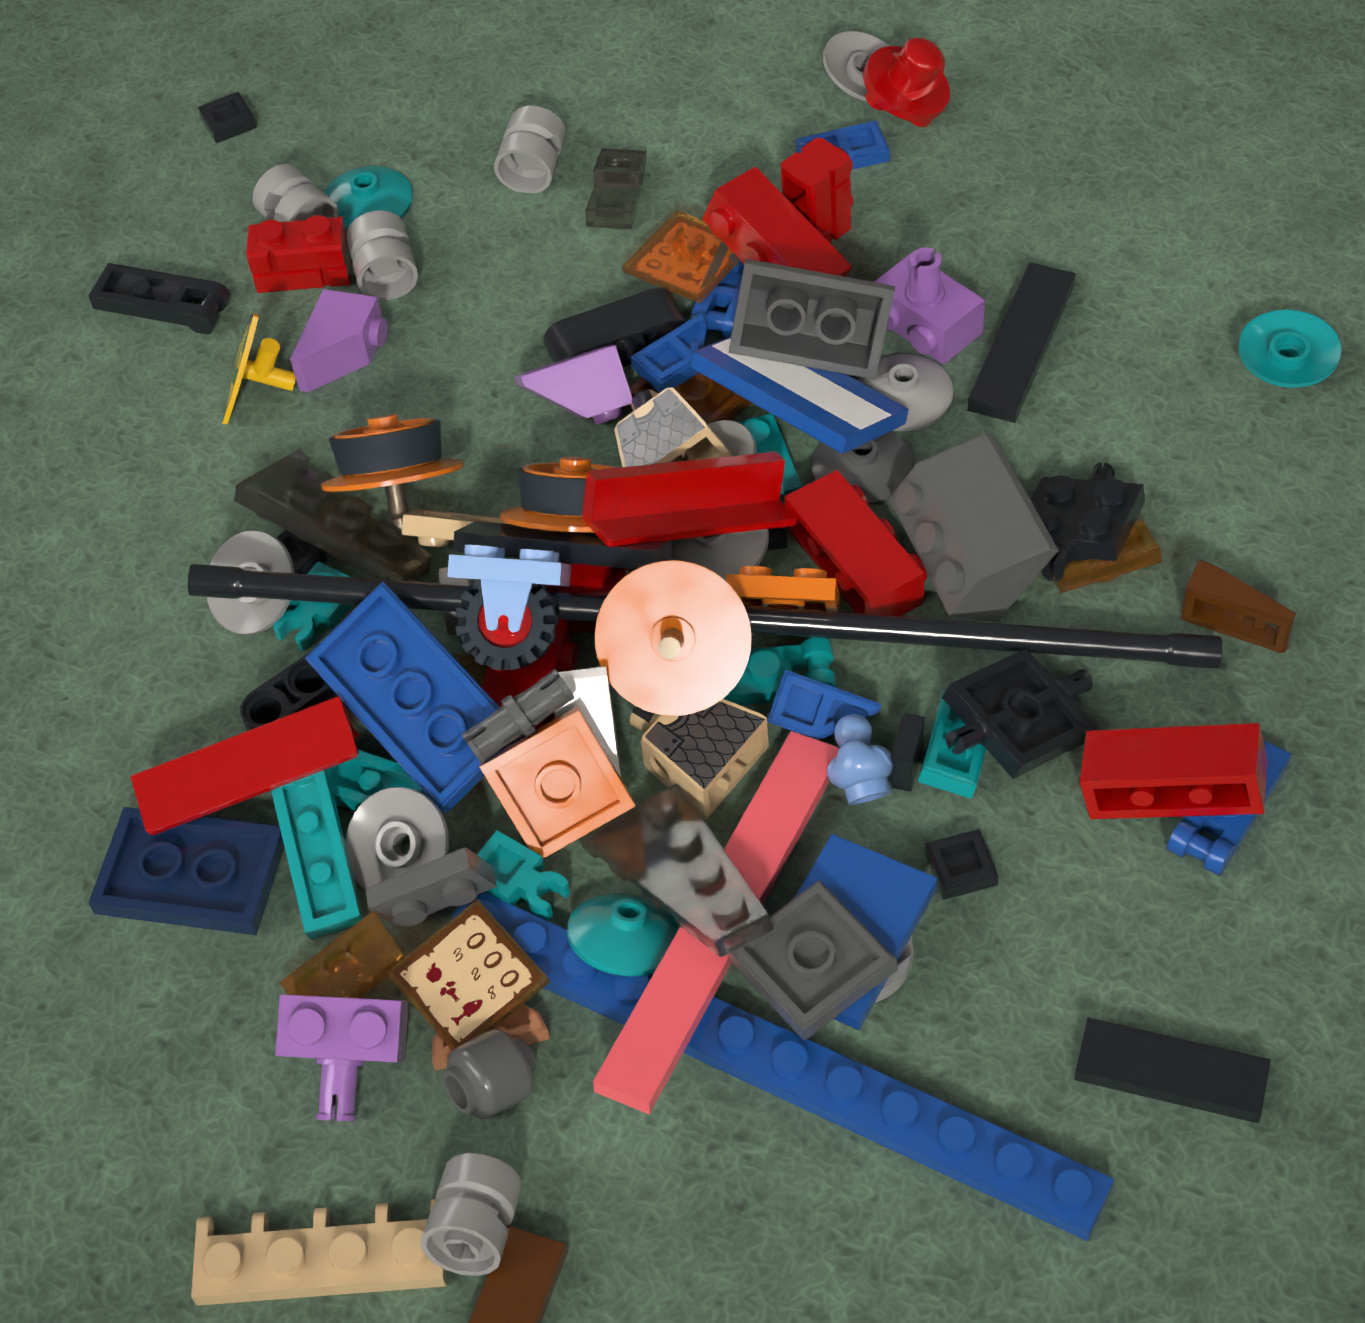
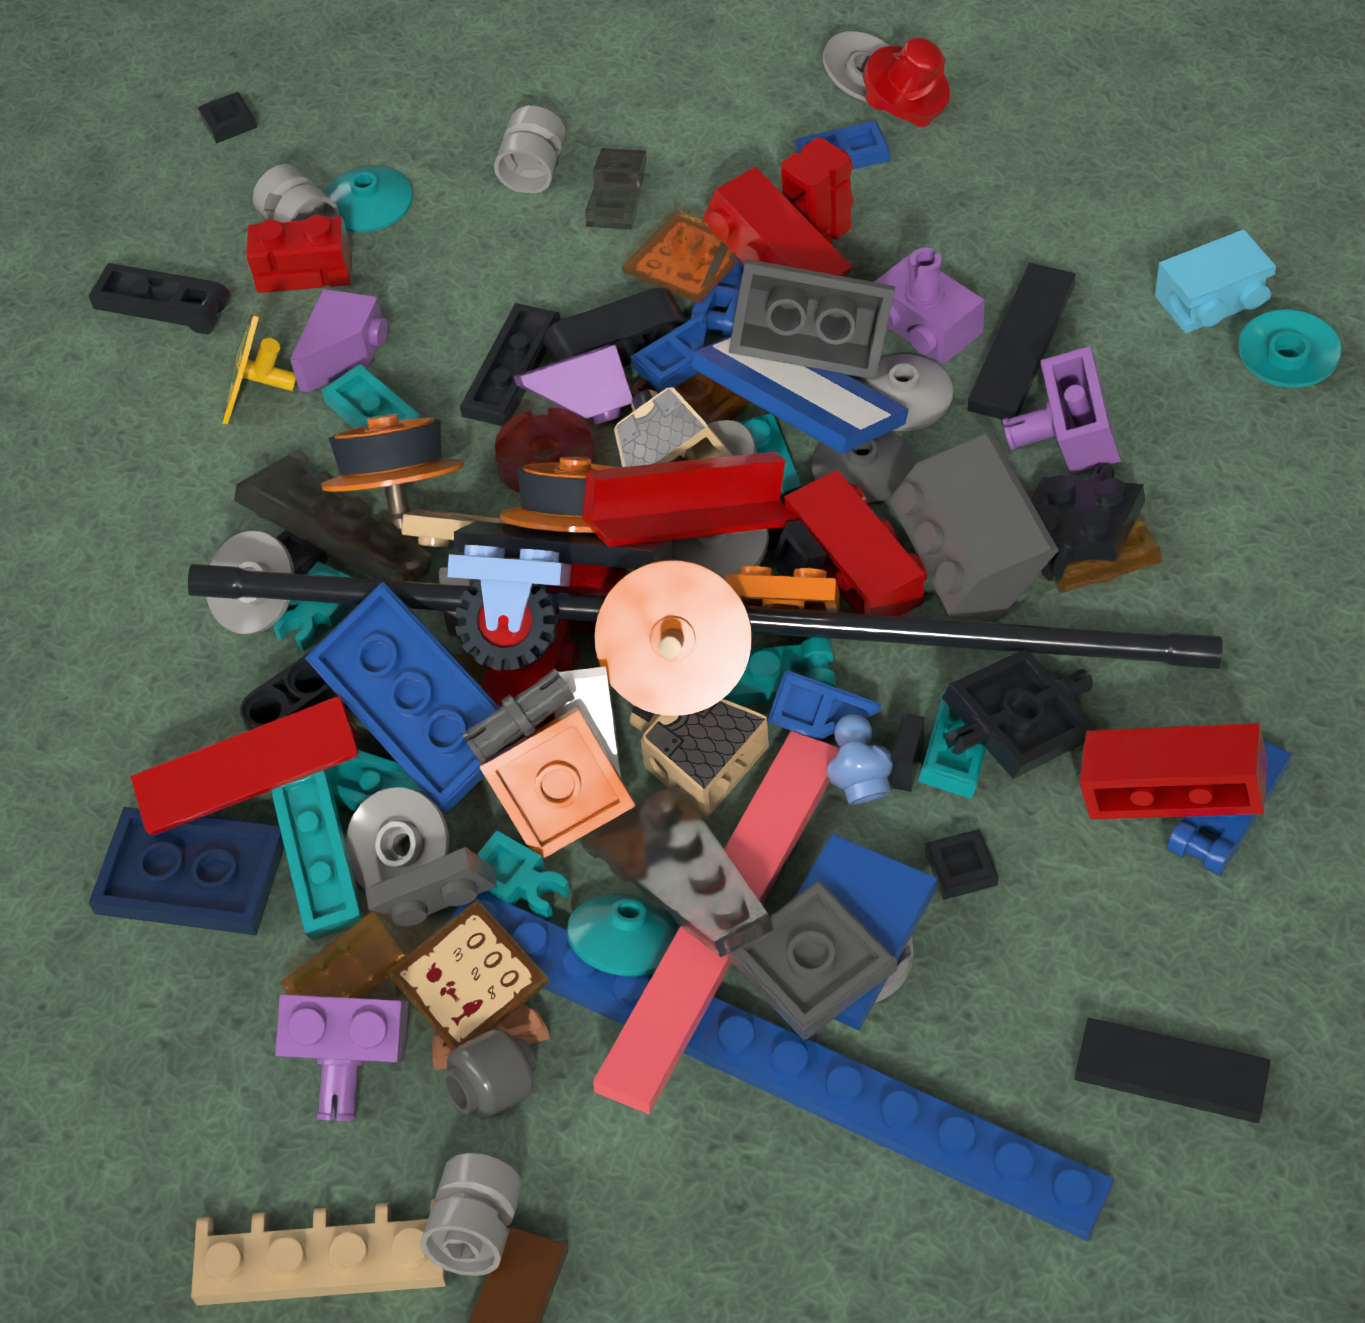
light grey wheel [346,210,418,301] -> none
reddish brown slope [1181,559,1296,654] -> none
none -> teal plate [321,364,421,428]
none -> black tile [460,303,561,427]
none -> clear red plate [495,408,596,493]
none -> black tile [771,520,828,577]
none -> medium lavender brick [1003,346,1121,475]
none -> medium azure brick [1155,229,1276,334]

